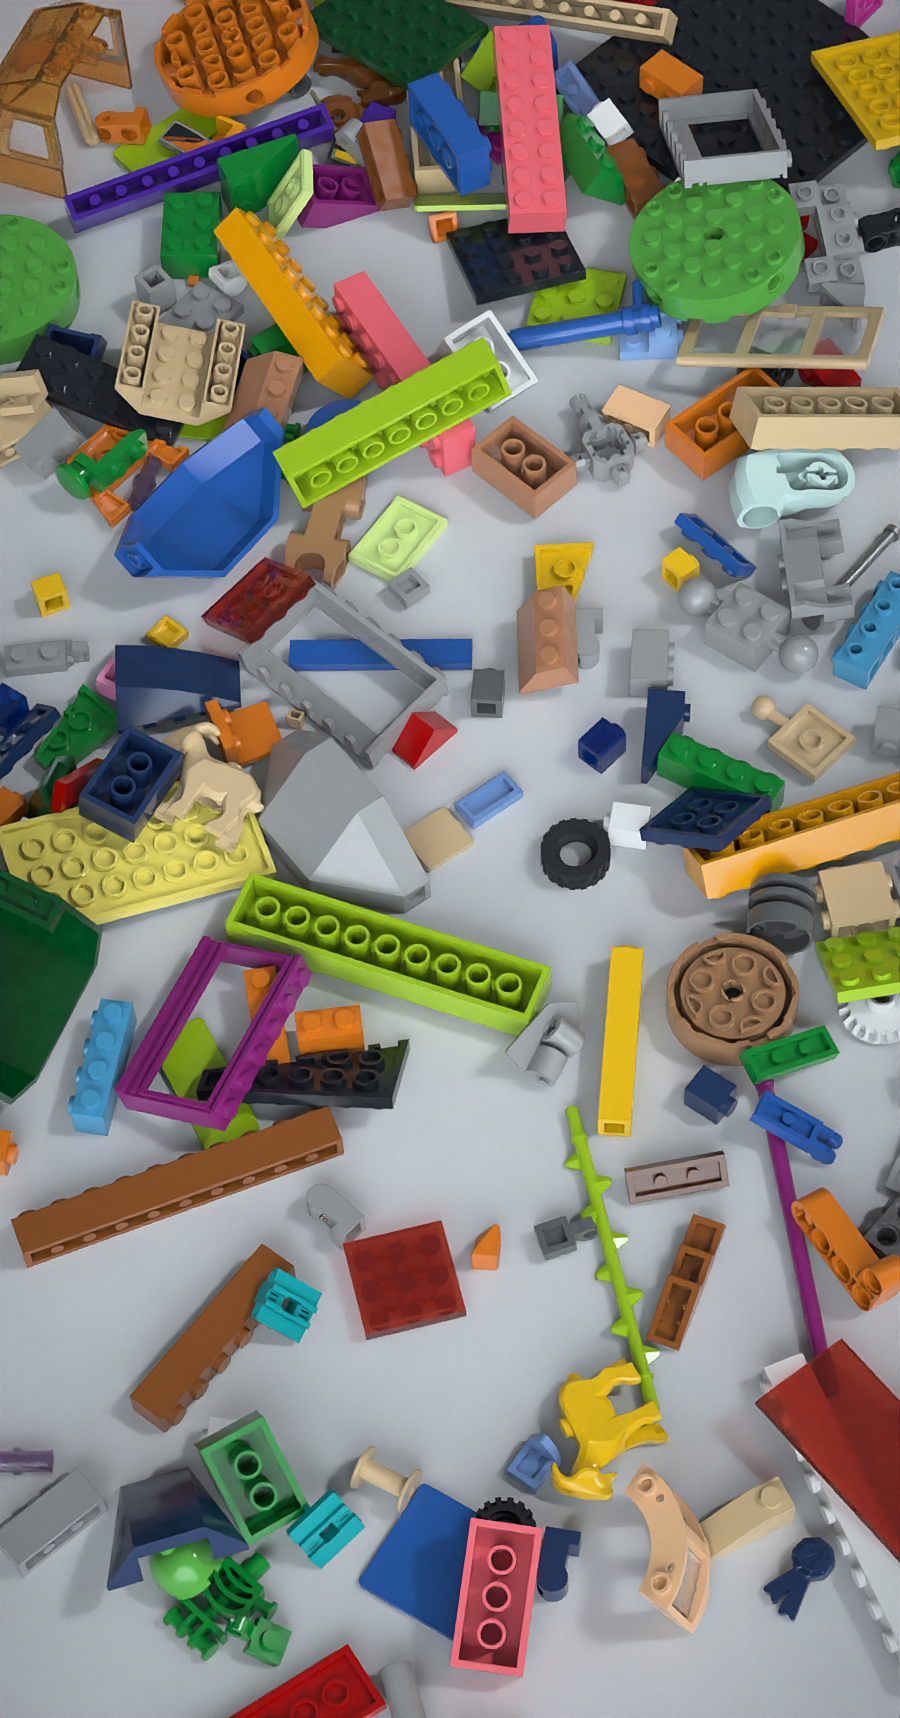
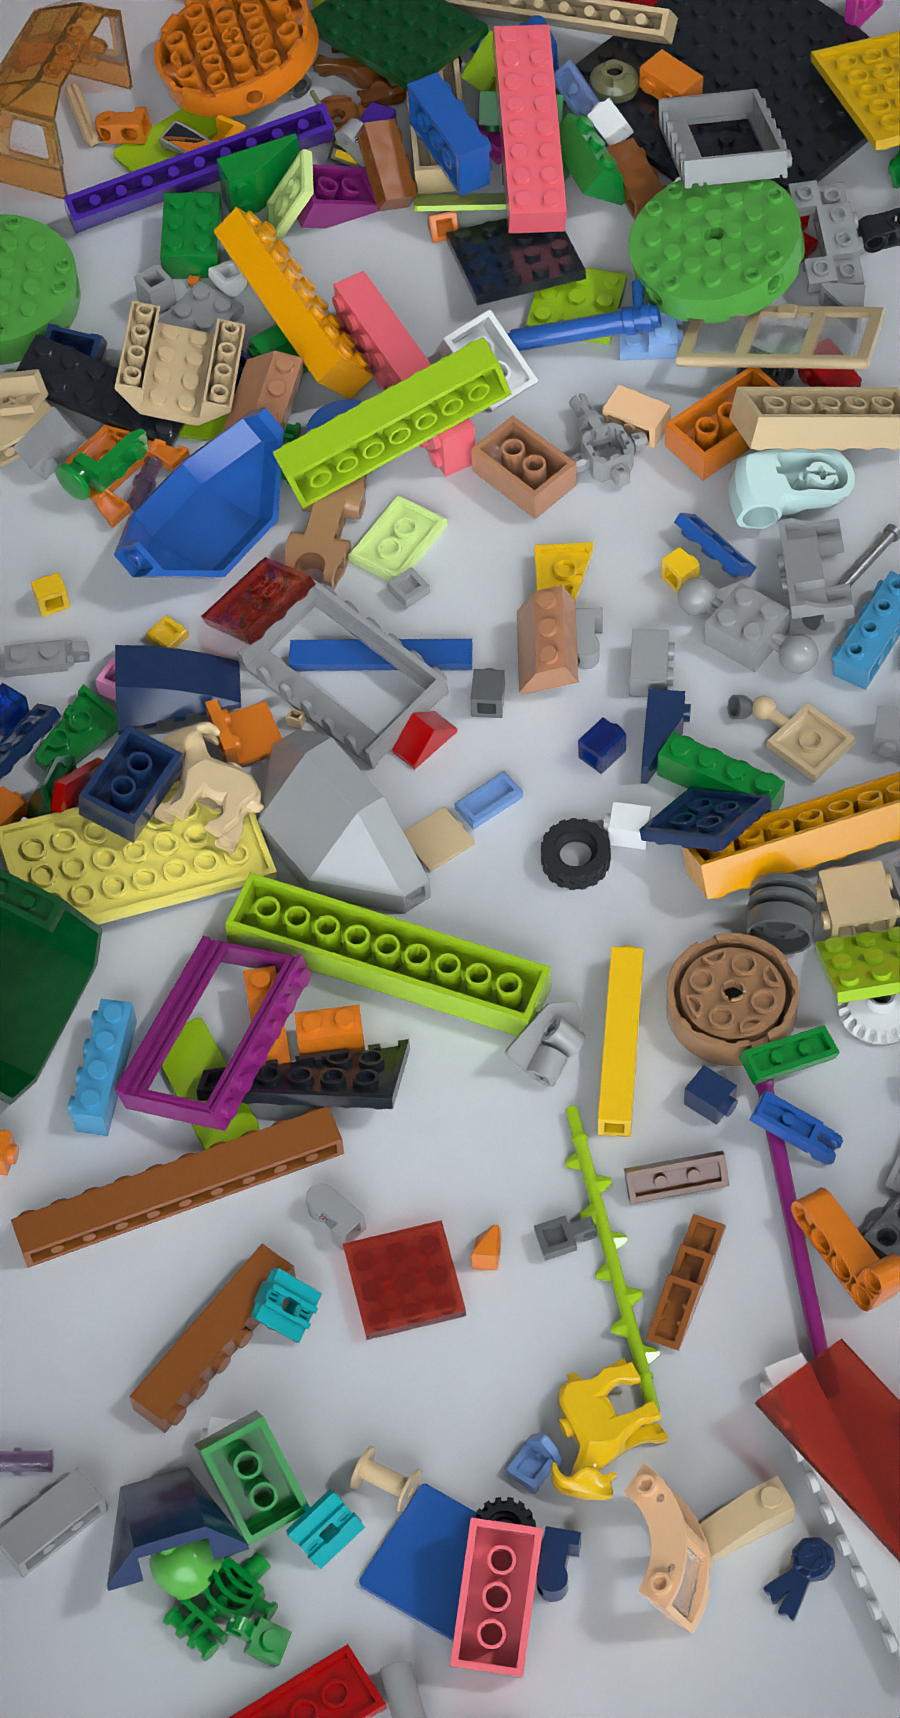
none -> olive piece [589,59,639,104]
none -> dark grey hinge [727,695,753,719]

